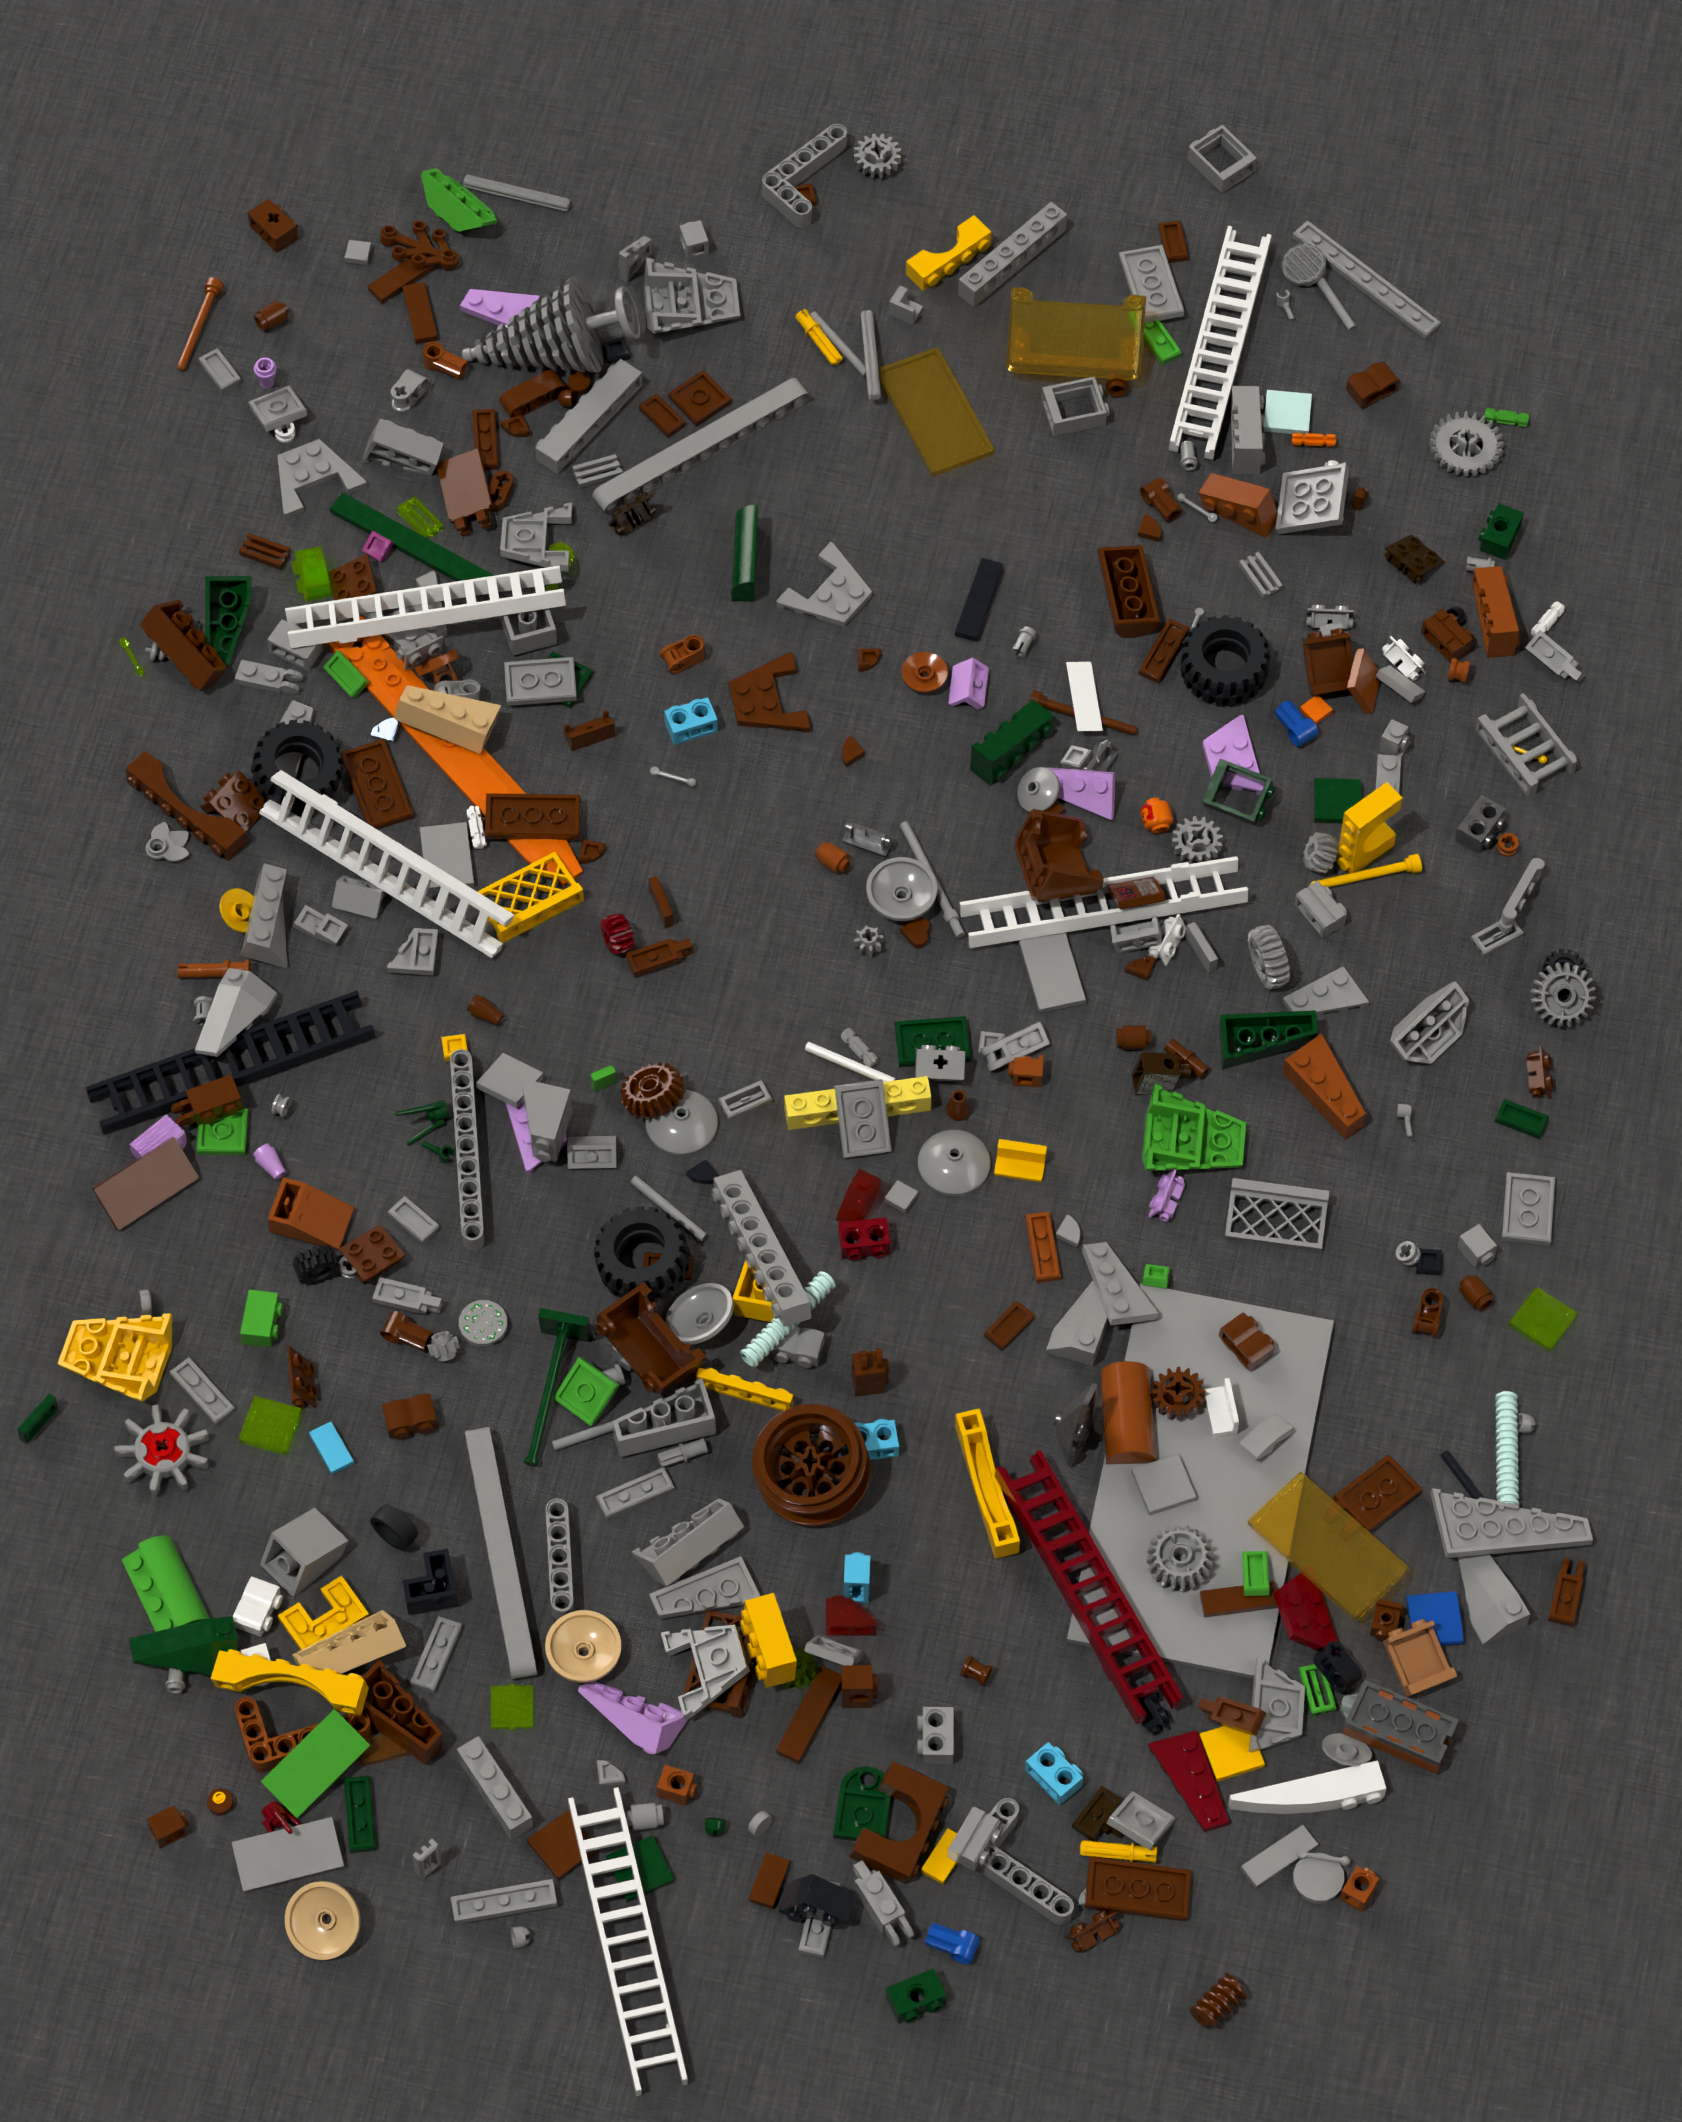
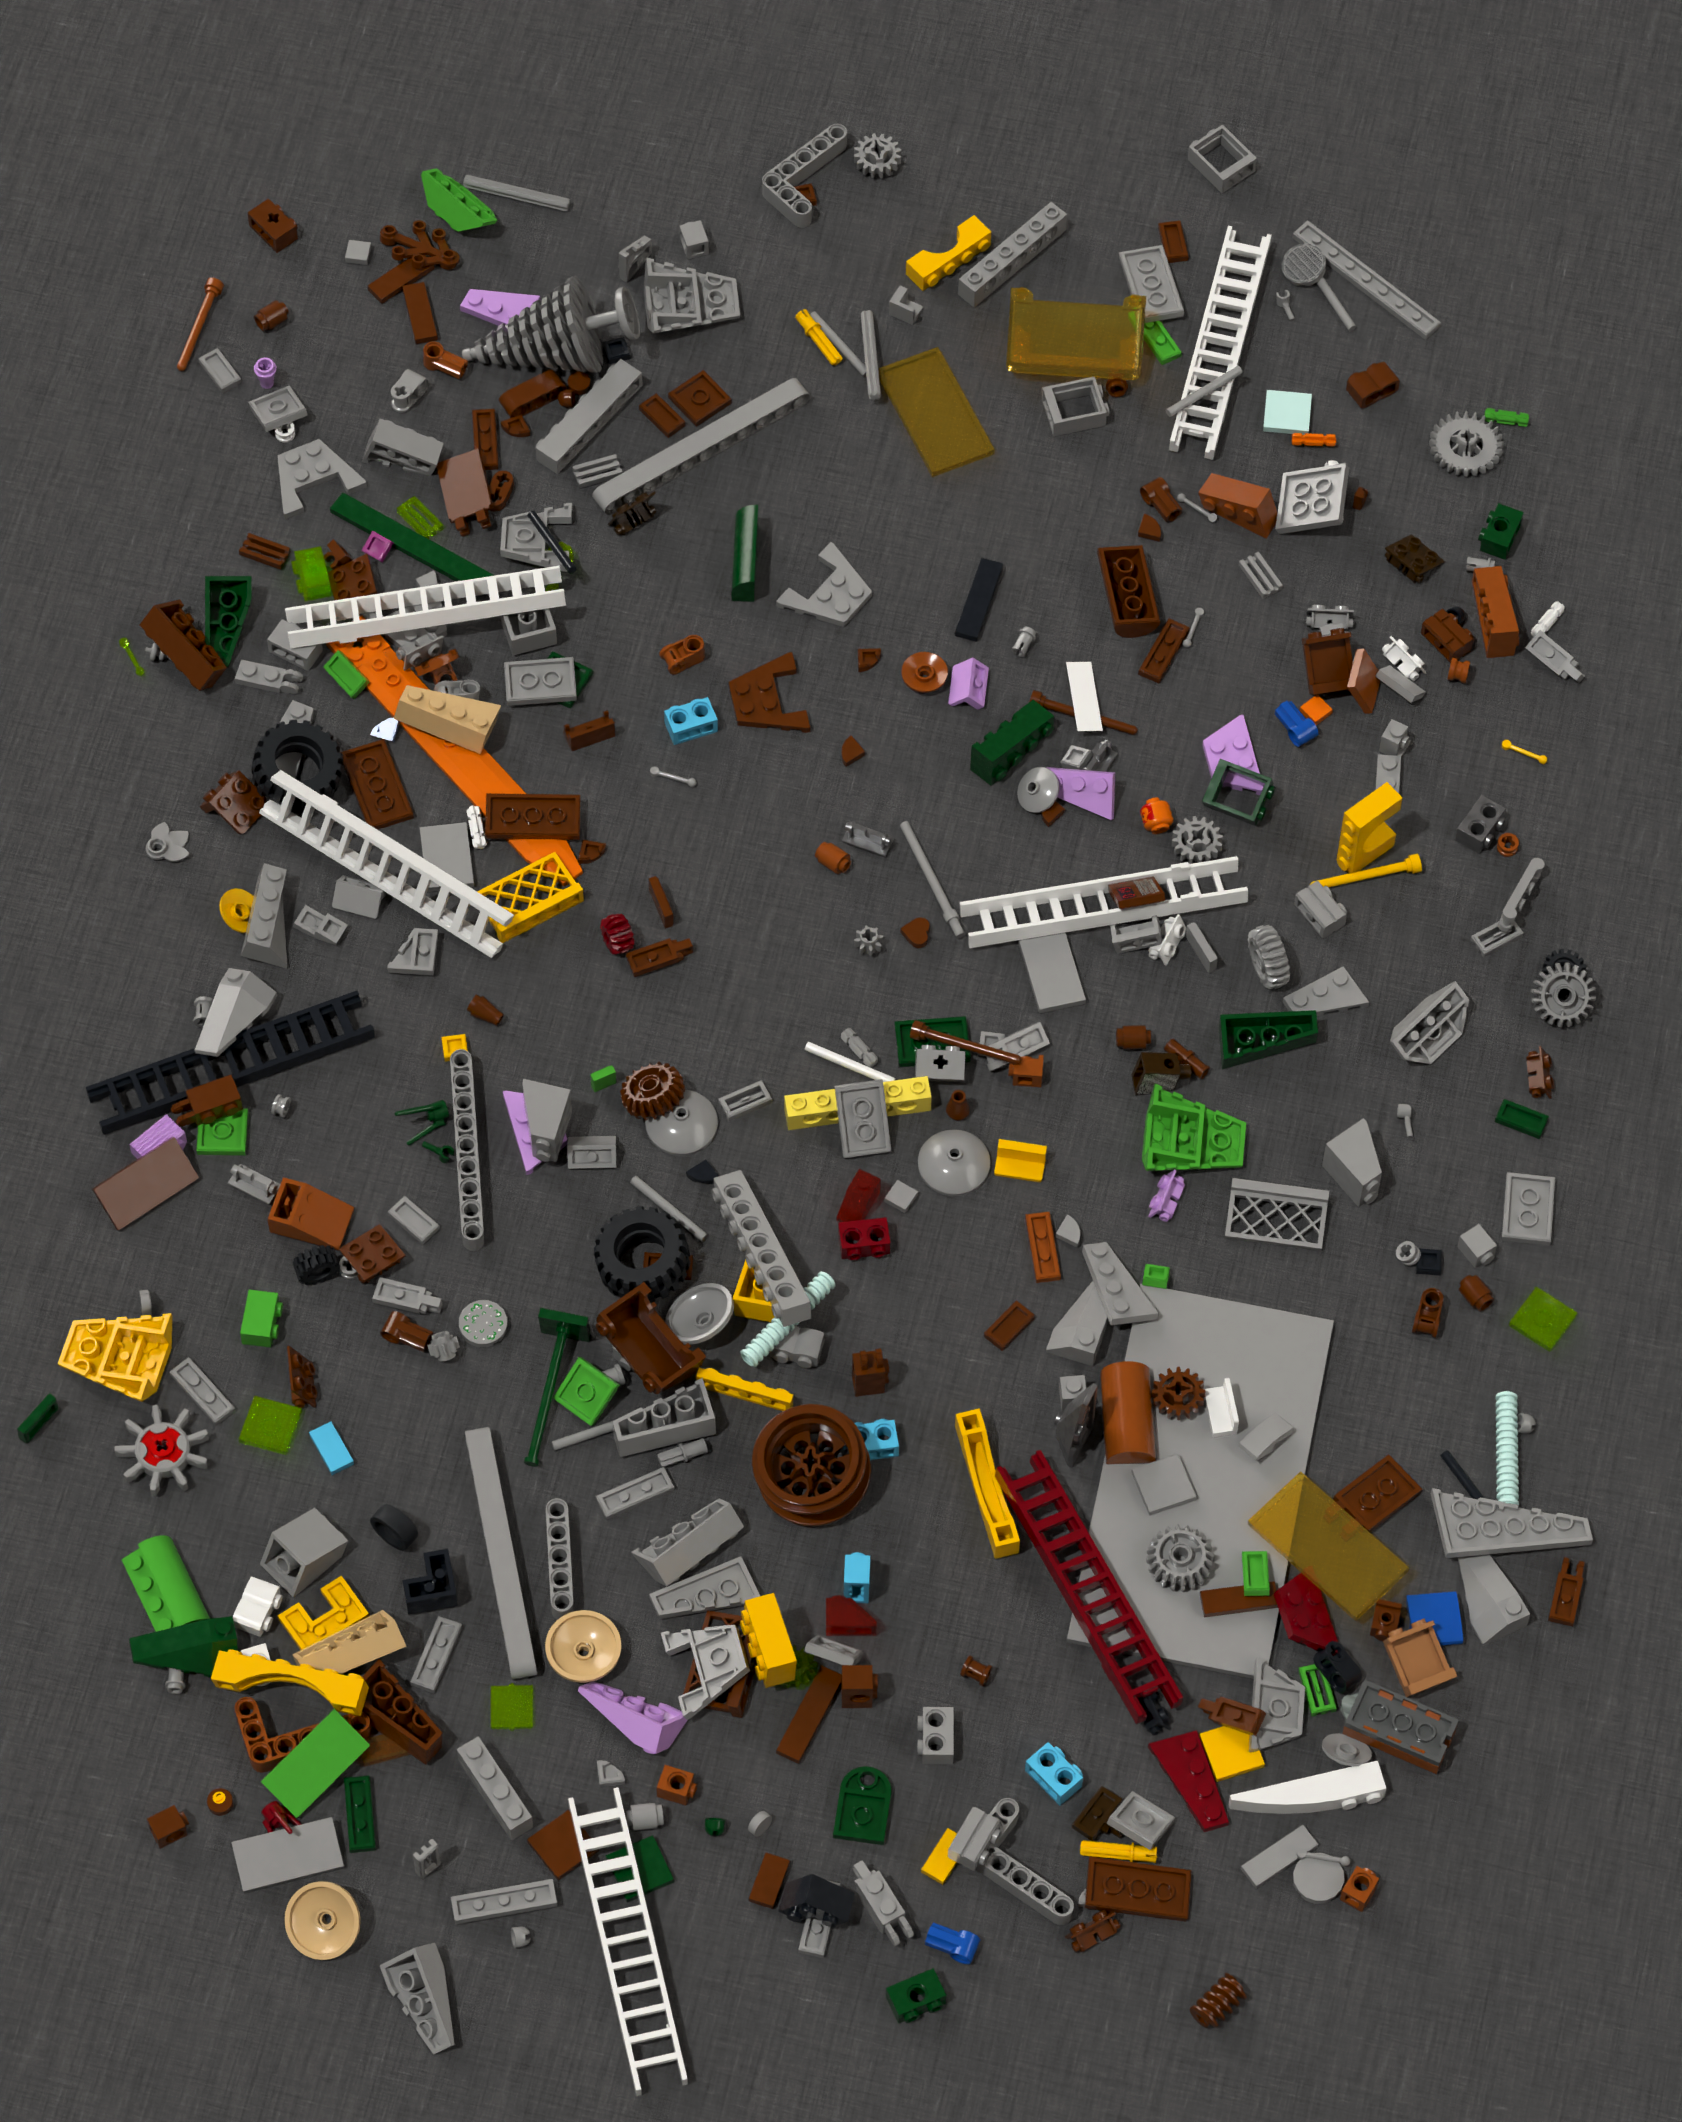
reddish brown arch [125,750,248,861] -> none
dark orange pin [177,959,251,979] -> none
lavender cone [253,1143,286,1180] -> none
reddish brown brick [382,1394,438,1440] -> none
light grey tile [476,1053,543,1108] -> none
reddish brown arch [849,1761,949,1883] -> none
light grey dish [866,857,937,921] -> none
reddish brown windscreen [1015,809,1104,903] -> none
reddish brown tile [1125,956,1156,981] -> none
light grey pin [1179,441,1198,471] -> none
black tyre [1180,615,1270,706] -> none
reddish brown brick [1219,1312,1274,1371] -> none
light grey wedge [1230,386,1265,474] -> none
dark orange wedge [1283,1033,1366,1140] -> none
light grey gear [1303,832,1339,873] -> none
dark green tile [1314,778,1361,823] -> none
light grey fence [1475,693,1577,798] -> none
none -> light grey hinge [228,1164,280,1204]
none -> reddish brown tile [323,539,353,570]
none -> light grey wedge [380,1943,455,2055]
none -> black bar [527,511,576,574]
none -> reddish brown piece [910,1020,1022,1064]
none -> light grey brick [1059,1375,1086,1412]
none -> light grey bar [1165,366,1243,417]
none -> light grey slope [1322,1118,1382,1207]

